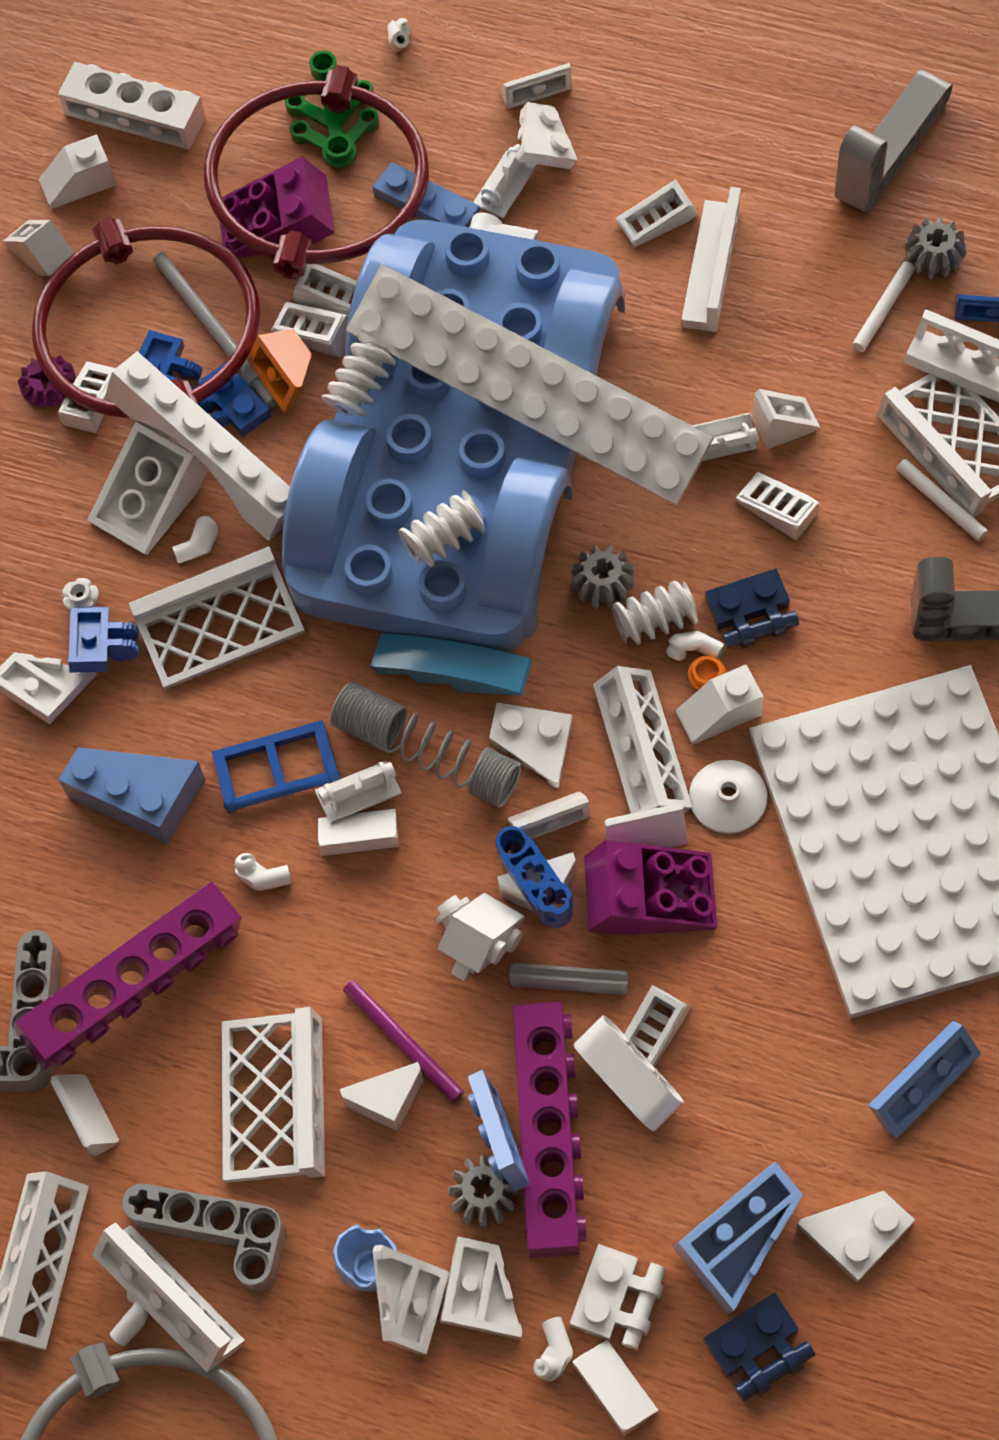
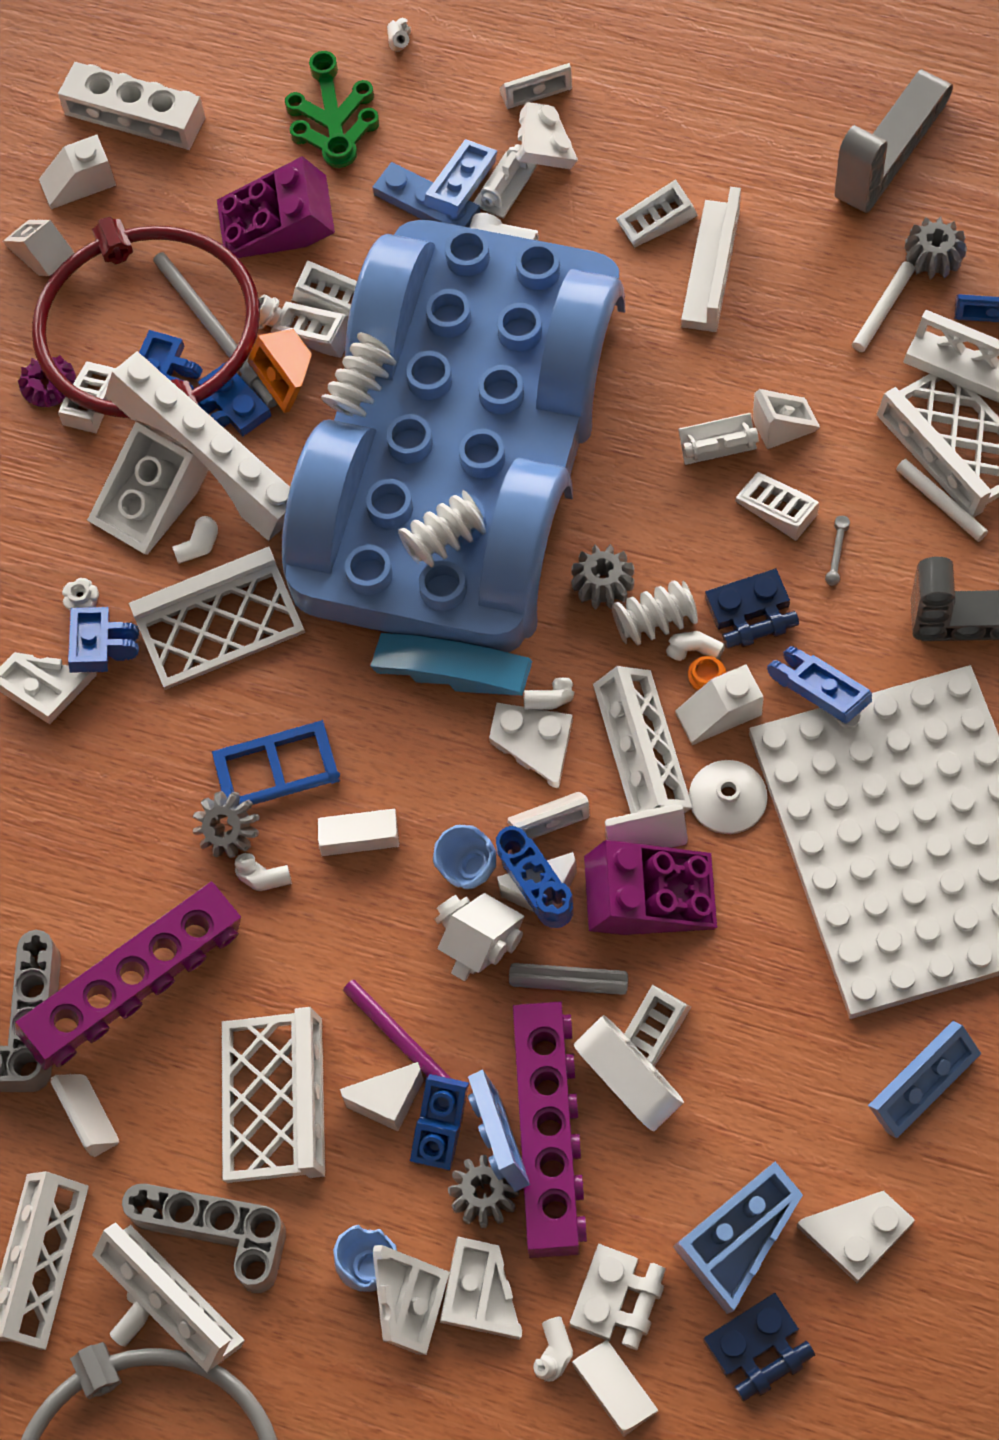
medium blue wedge [58,747,205,844] -> none
dark red piece [203,65,429,280] -> none
white hinge [315,761,402,823] -> none
light grey piece [330,681,521,808] -> none
white plate [346,263,714,506] -> none
none -> light grey gear [192,791,260,858]
none -> white plate [259,294,282,329]
none -> blue slope [410,1074,469,1170]
none -> medium blue plate [424,139,497,217]
none -> light blue hair [433,825,496,889]
none -> white arm [524,678,575,710]
none -> blue hinge [767,646,872,724]
none -> light grey hinge [825,516,850,586]

